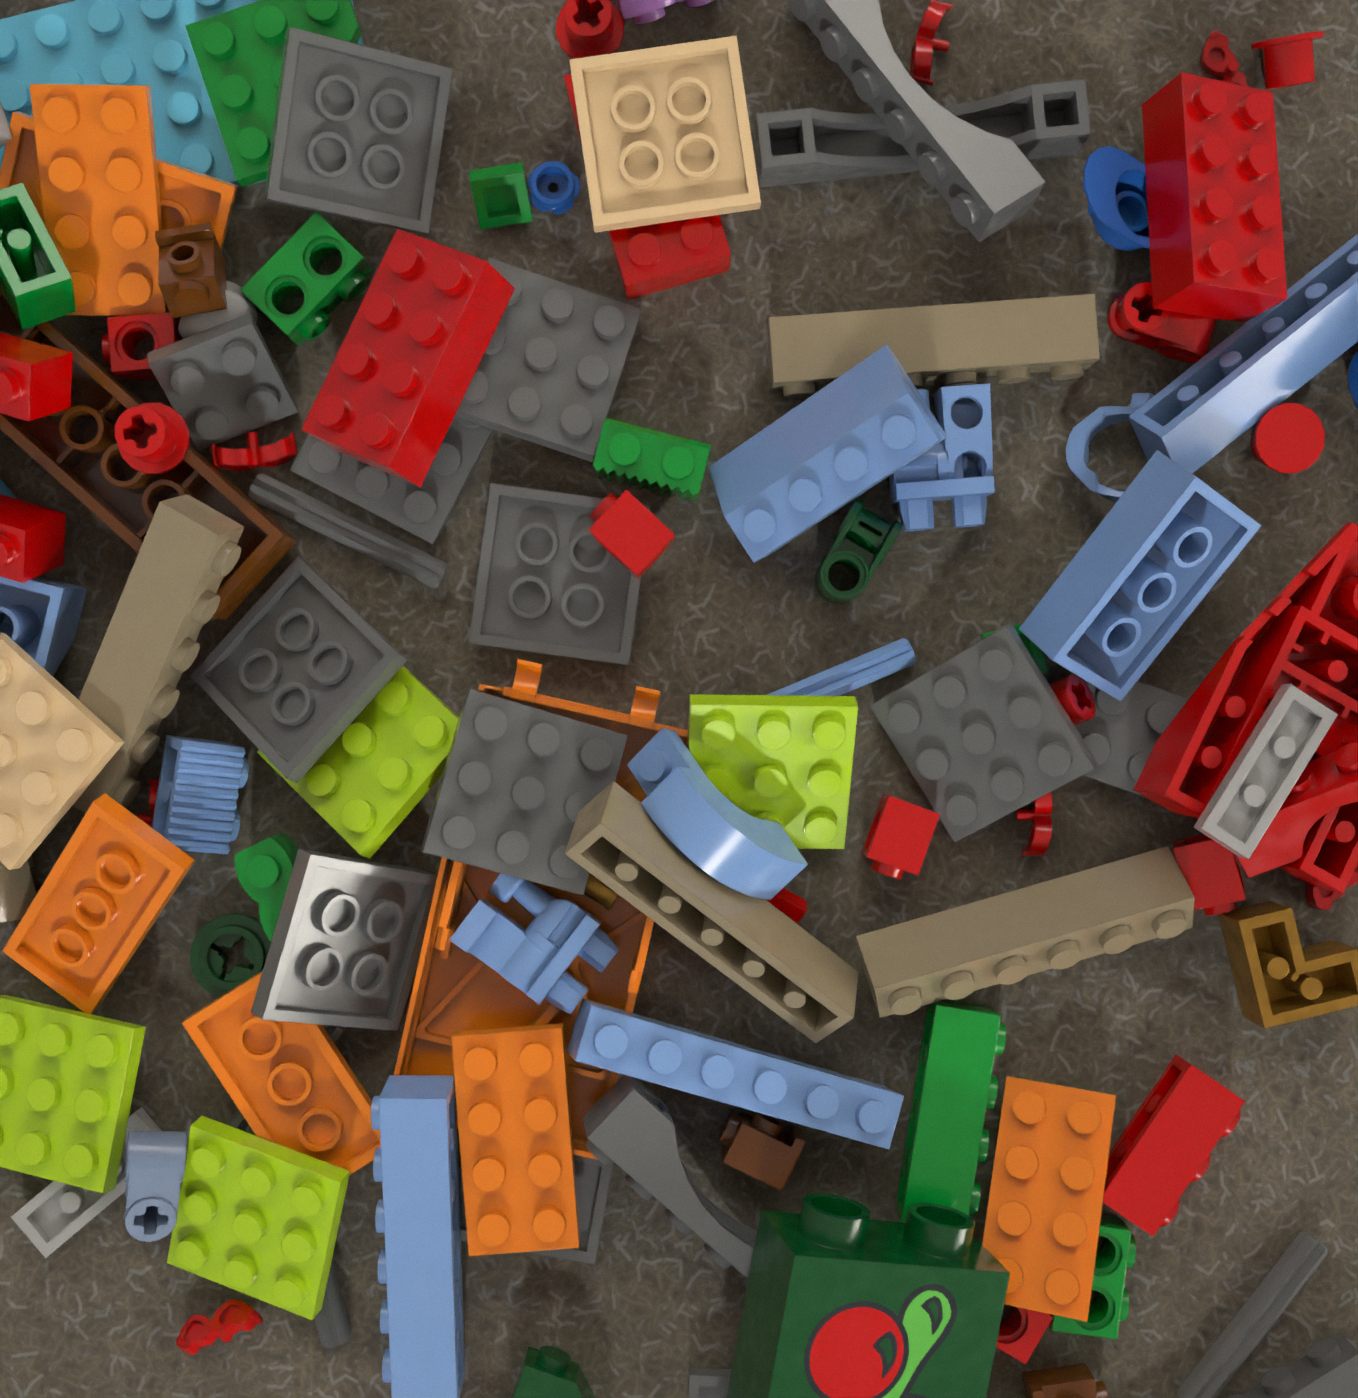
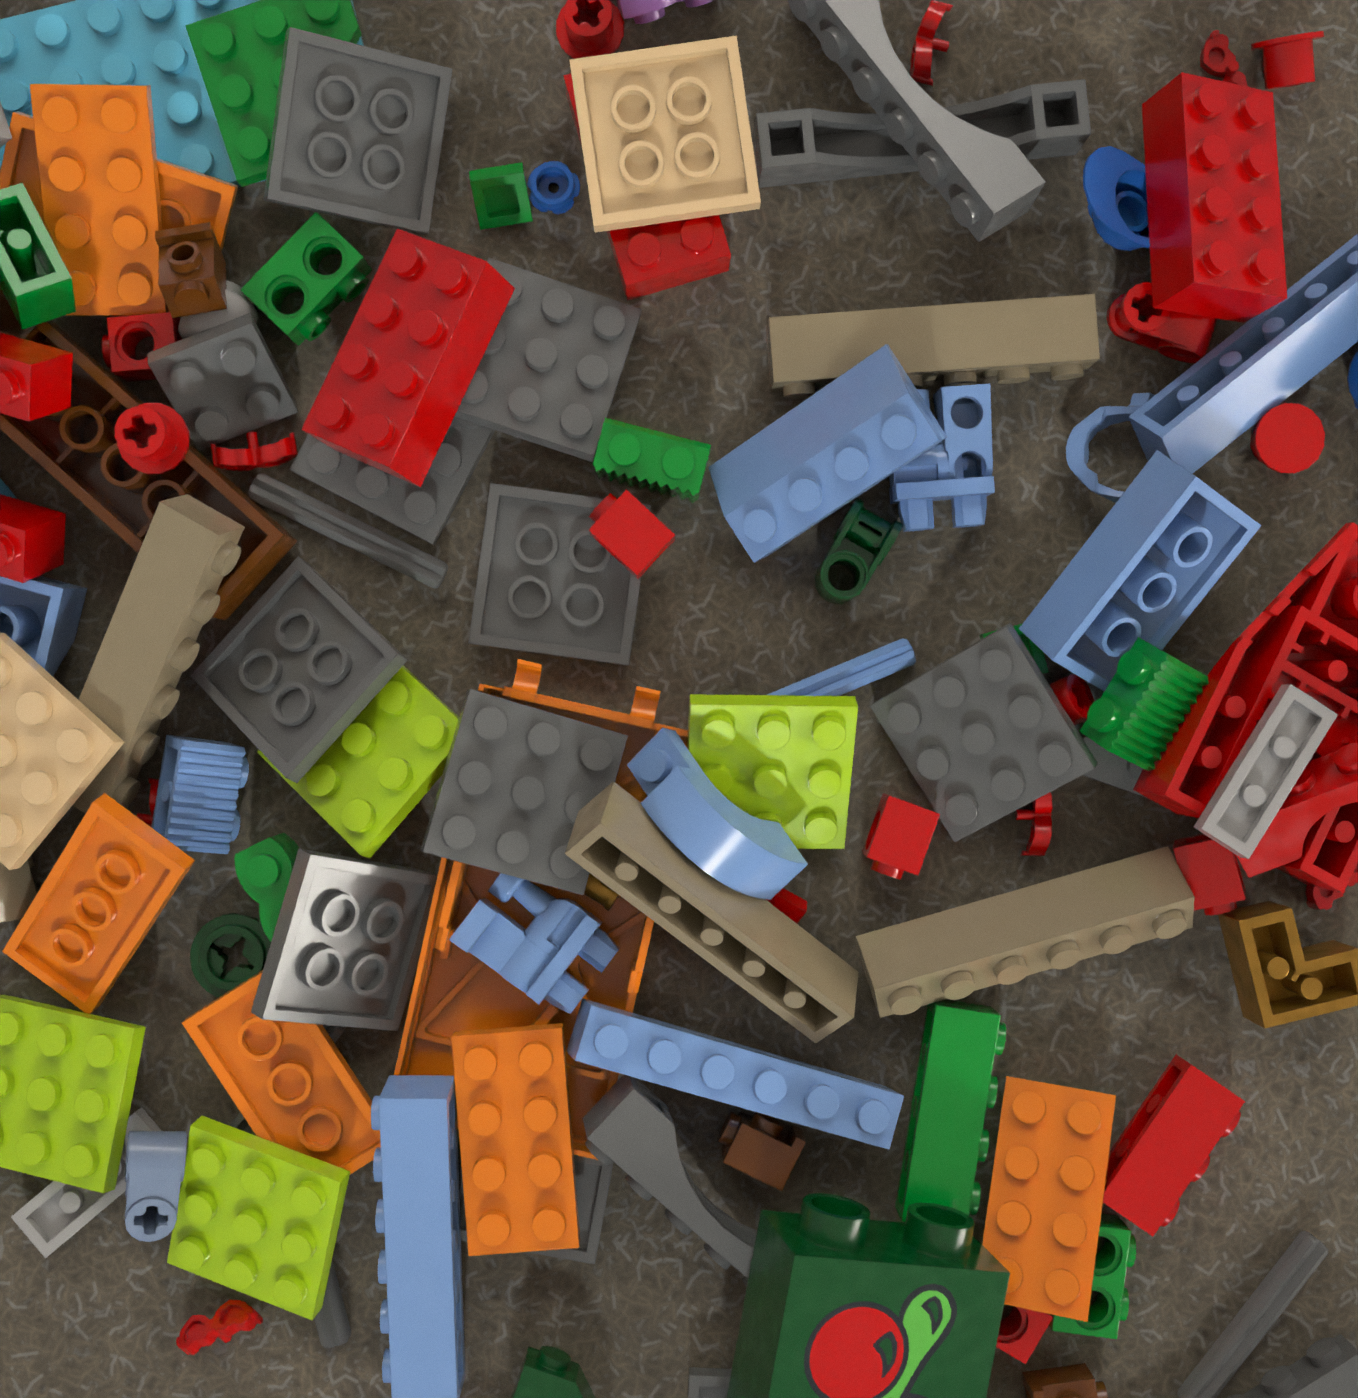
none -> green brick [1079,637,1209,771]

